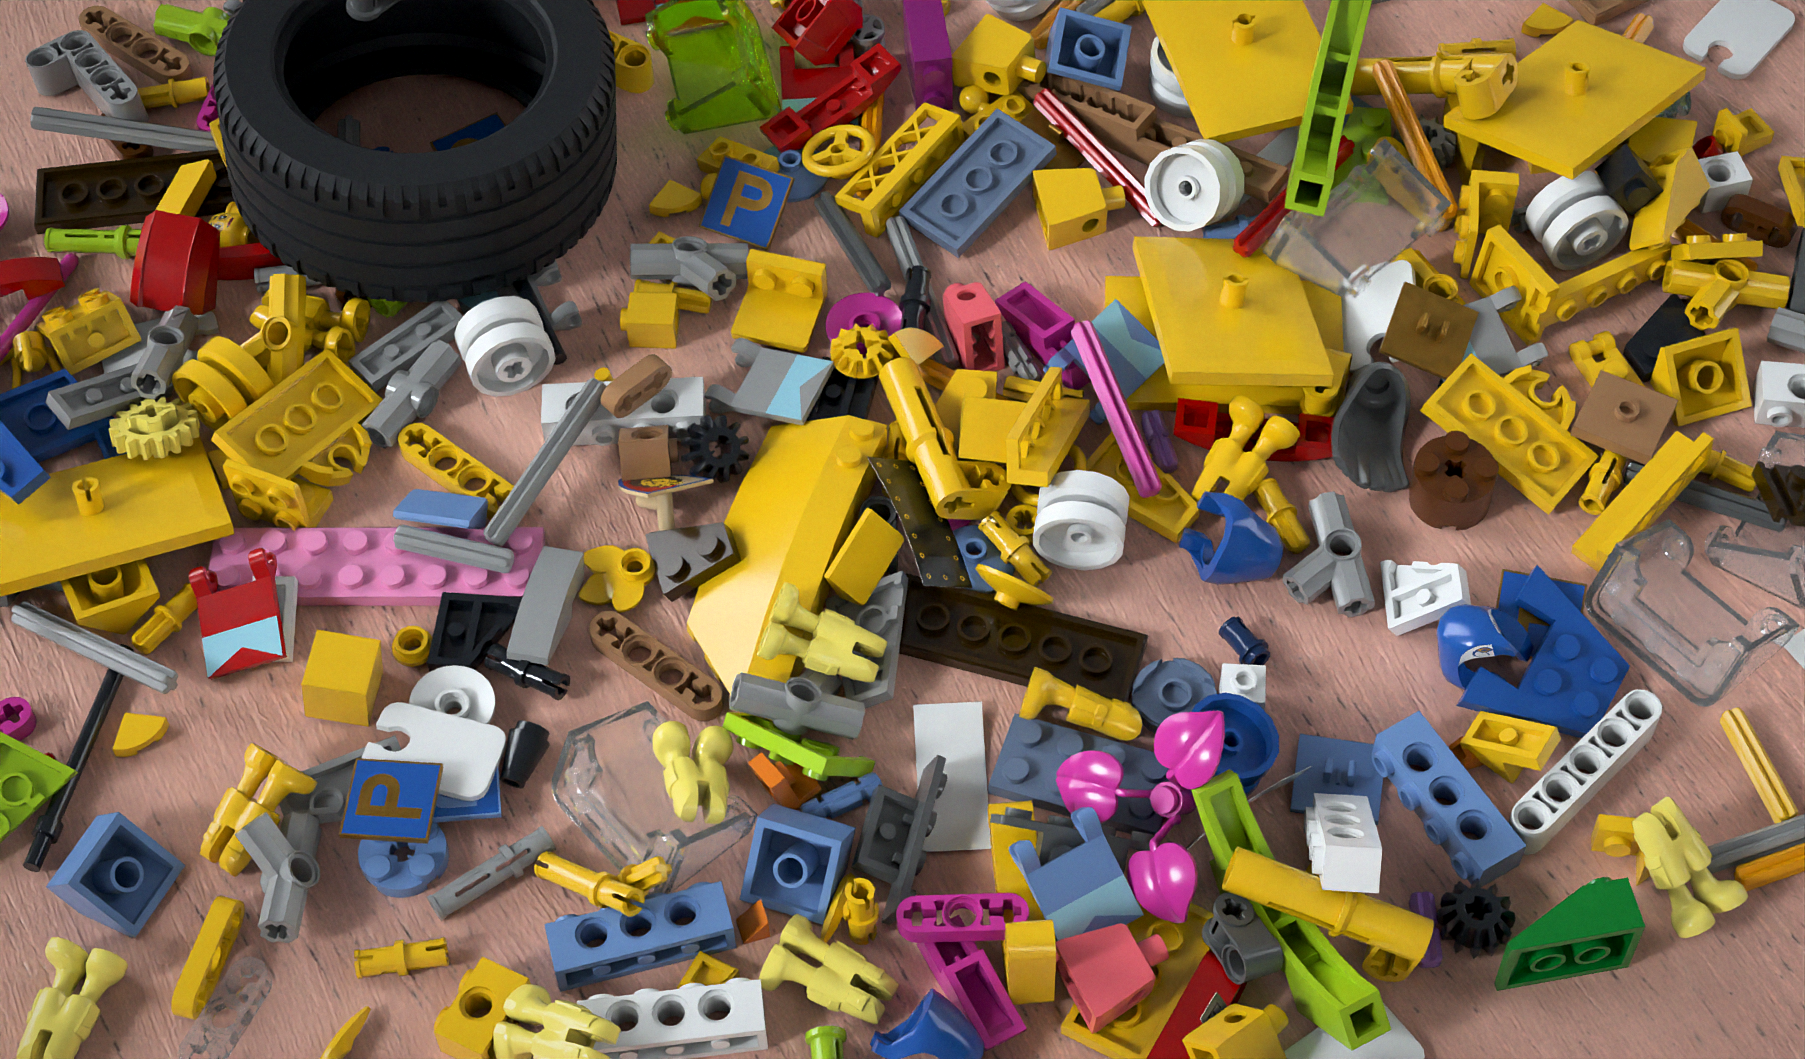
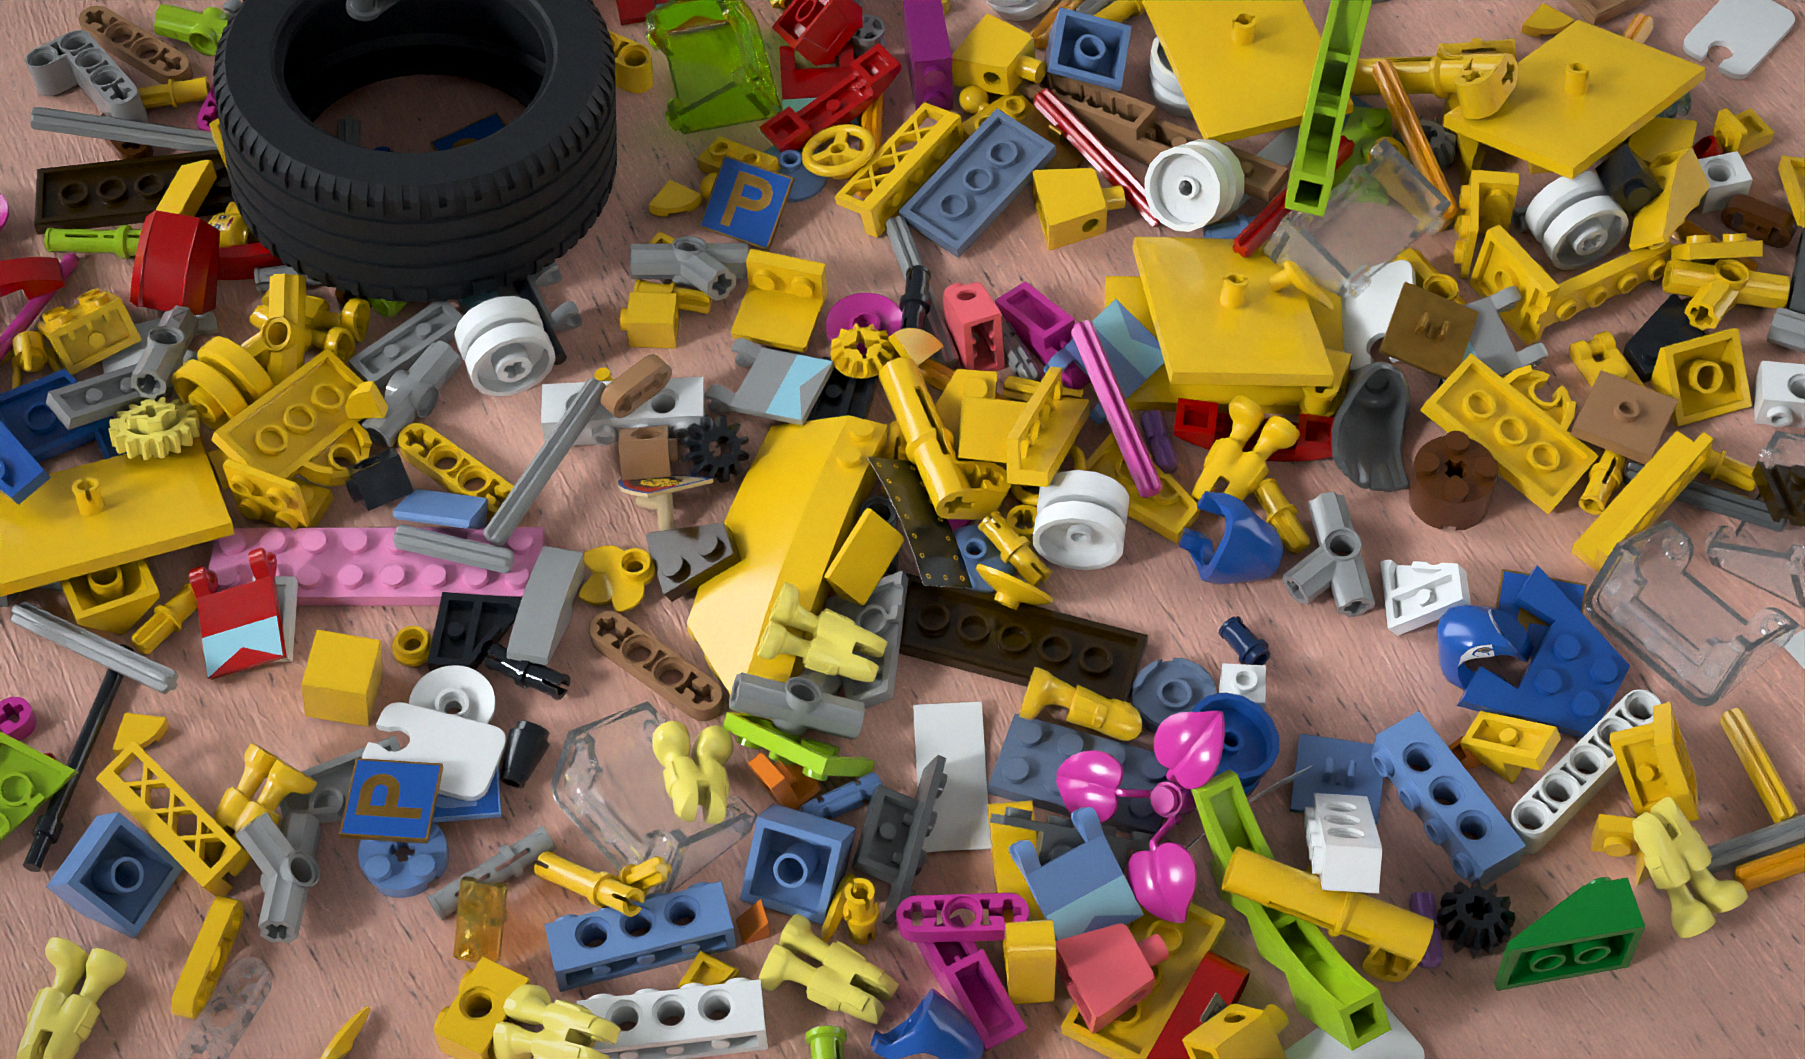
yellow pin [354,937,449,979] -> none
dark grey axle [814,191,891,297] -> none
dark grey piece [1202,893,1283,984] -> none
none -> yellow fence [95,740,247,897]
none -> yellow tile [345,381,389,419]
none -> black brick [345,448,414,511]
none -> clear yellow hips [453,876,508,963]
none -> yellow bar [1268,260,1334,311]
none -> yellow bracket [1610,702,1699,822]

